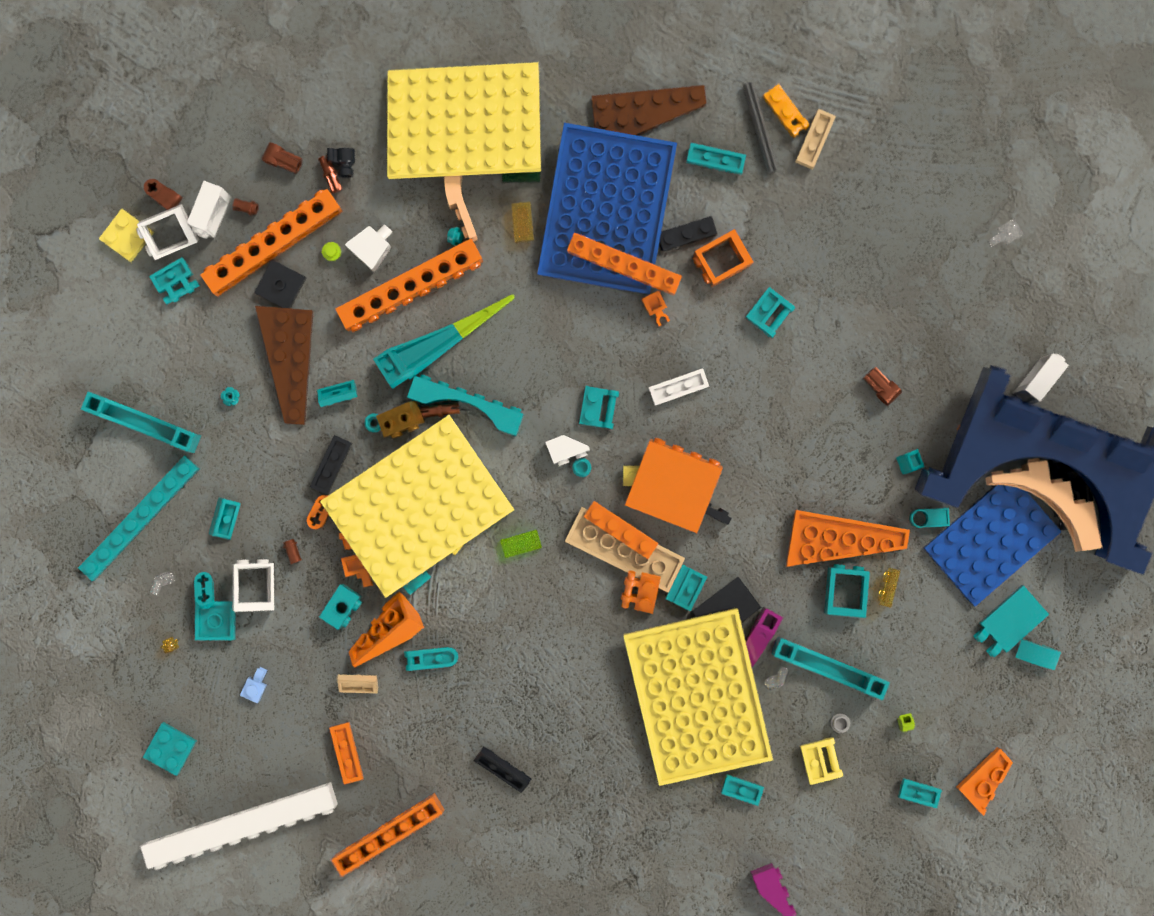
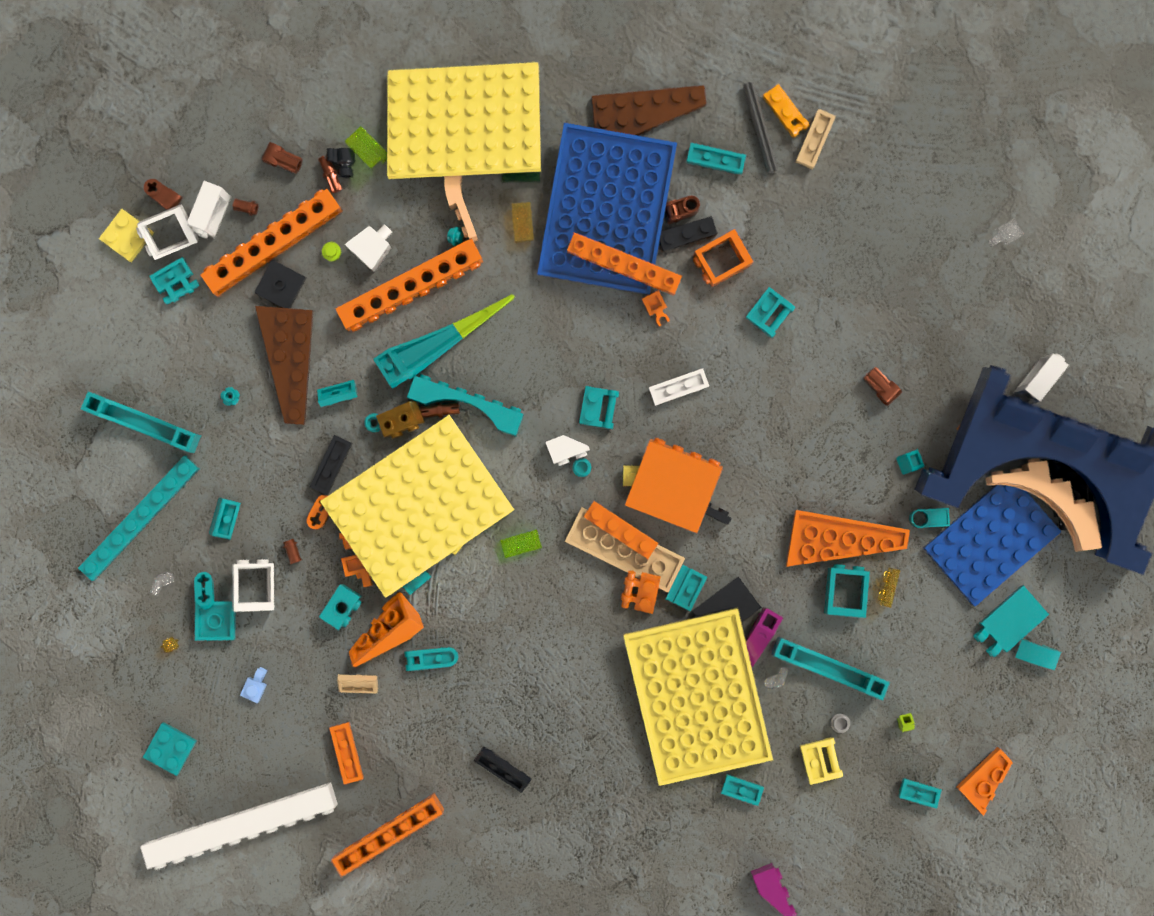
none -> clear neon green panel [345,126,387,168]
none -> copper piece [665,195,700,224]

